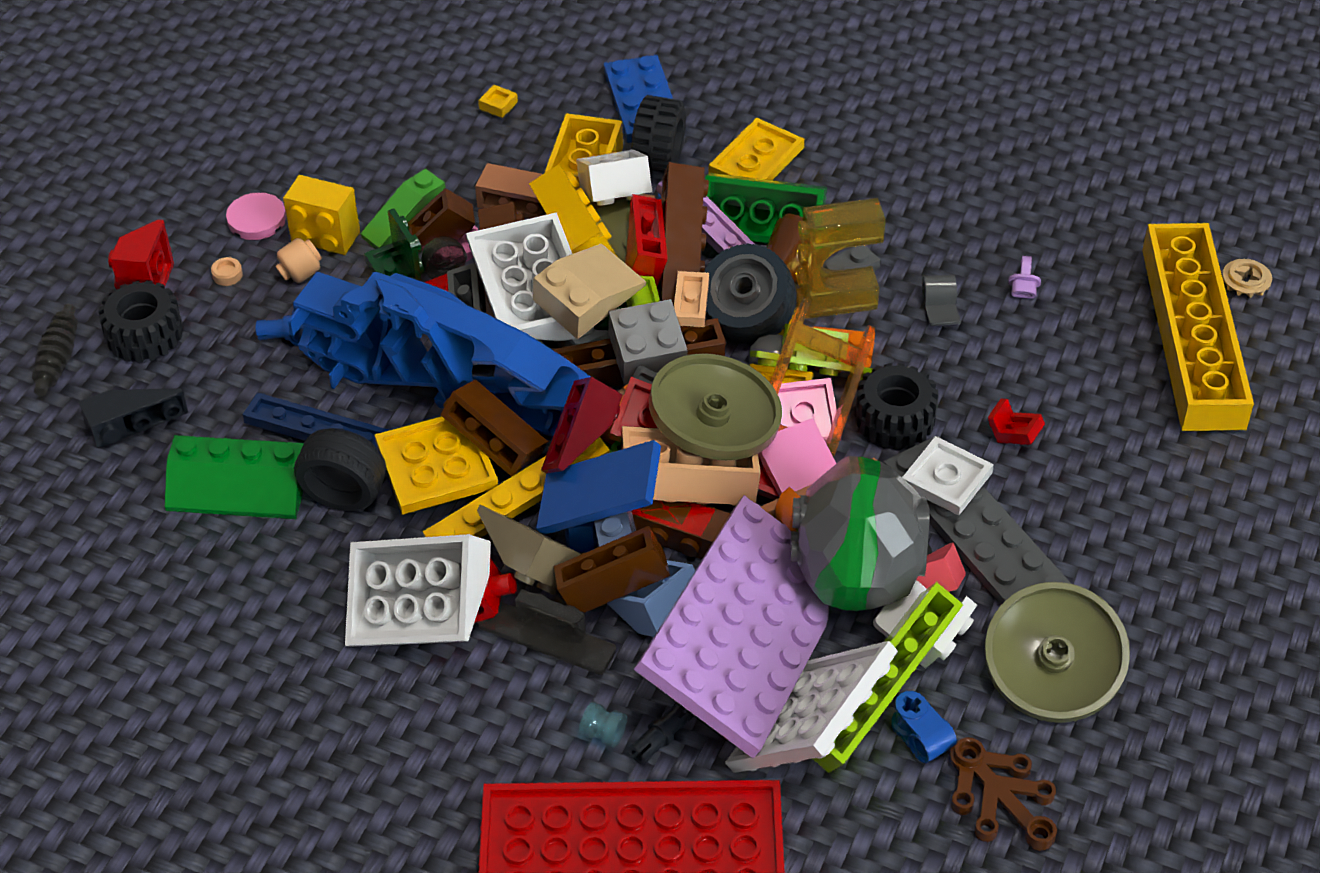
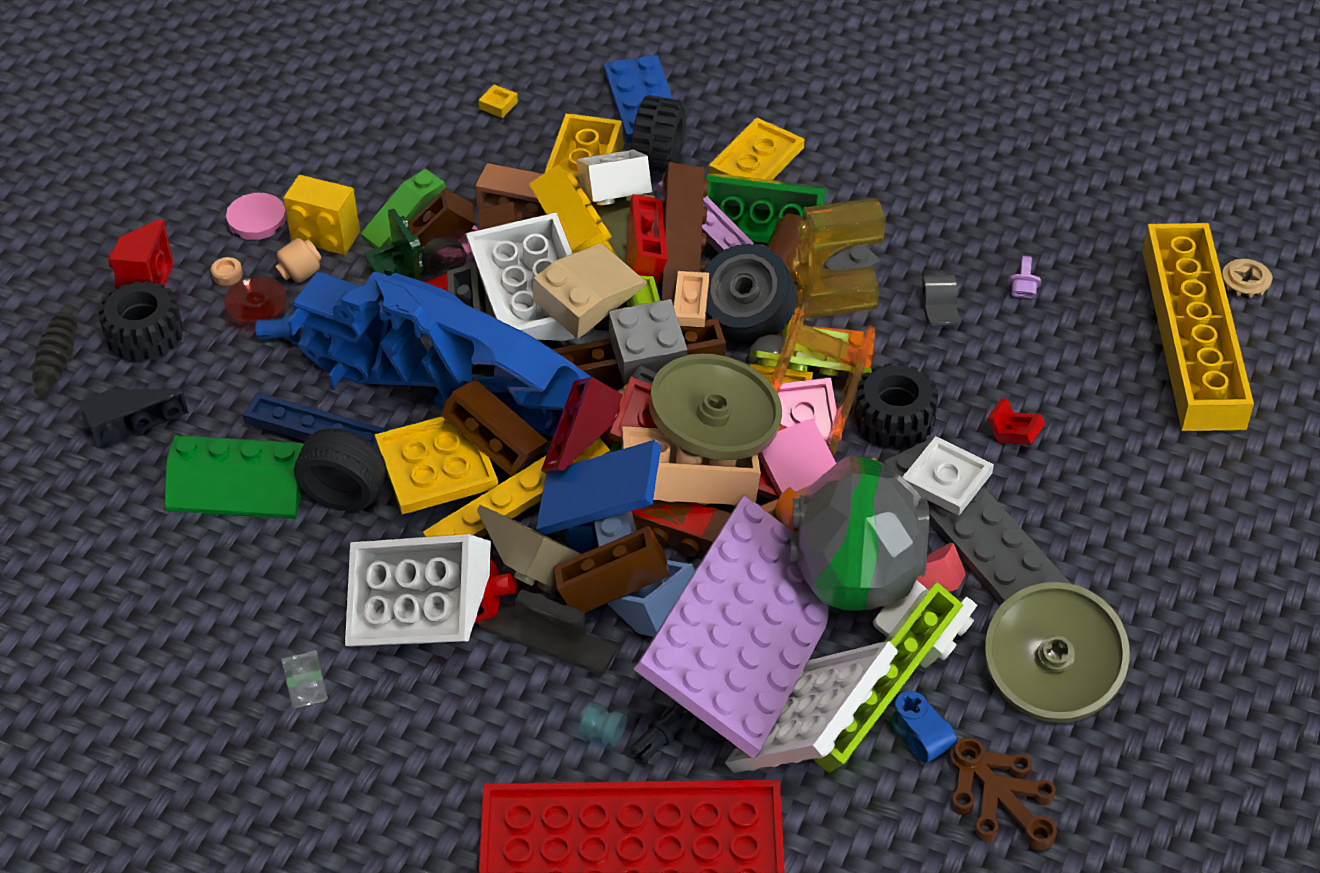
none -> clear red dish [224,277,287,323]
none -> clear bracket [282,650,328,708]

